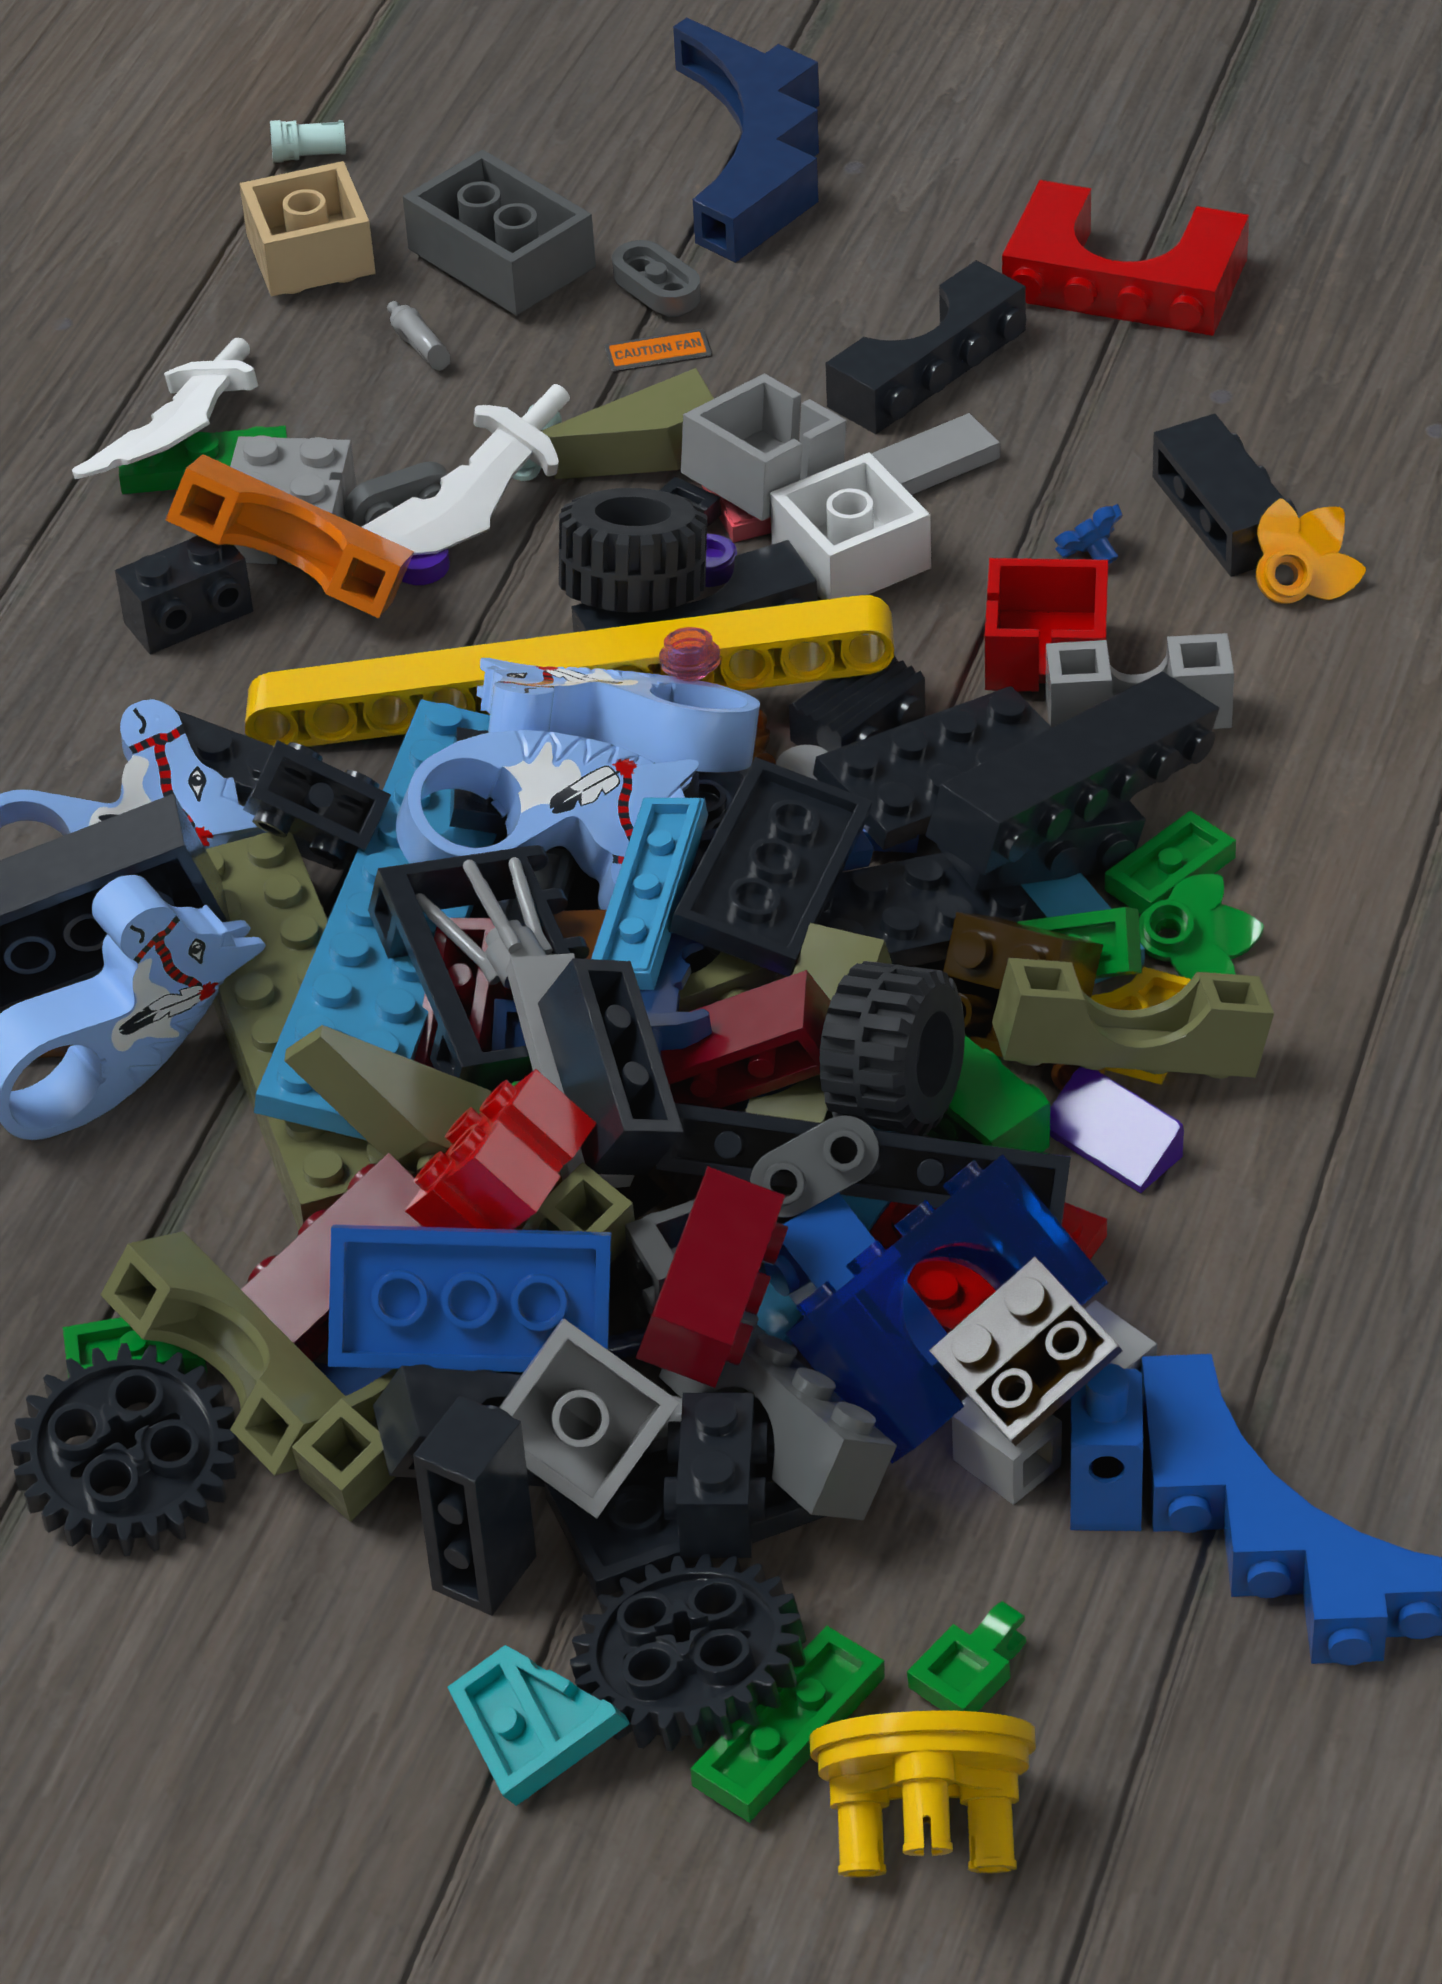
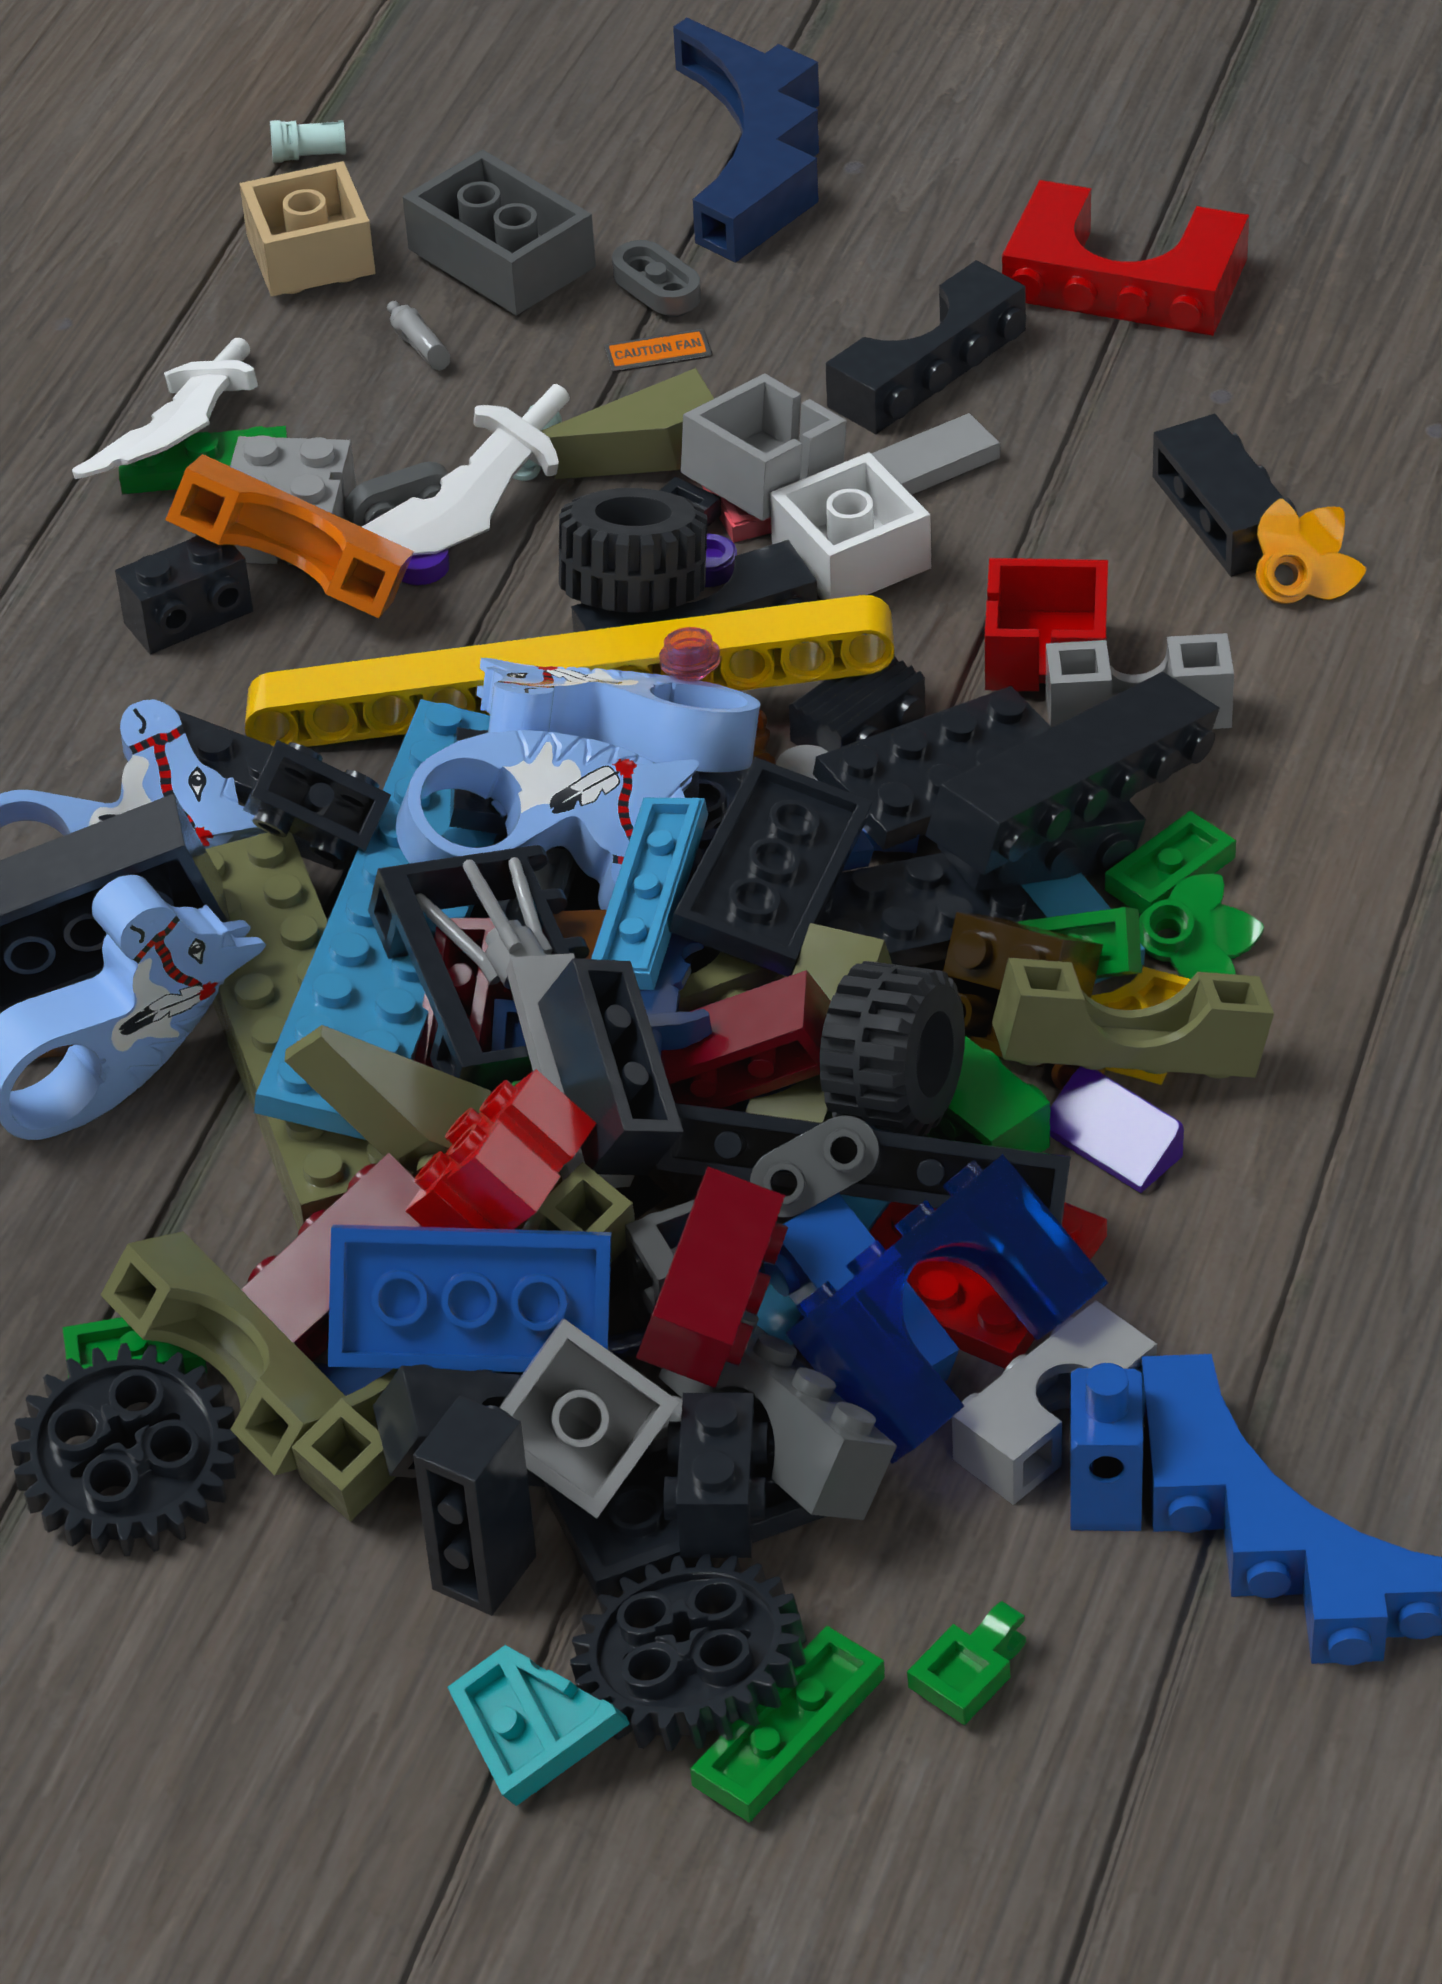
yellow piece [810,1711,1036,1878] -> none
slope [929,1257,1123,1447] -> none
blue plant [1054,504,1123,565] -> none

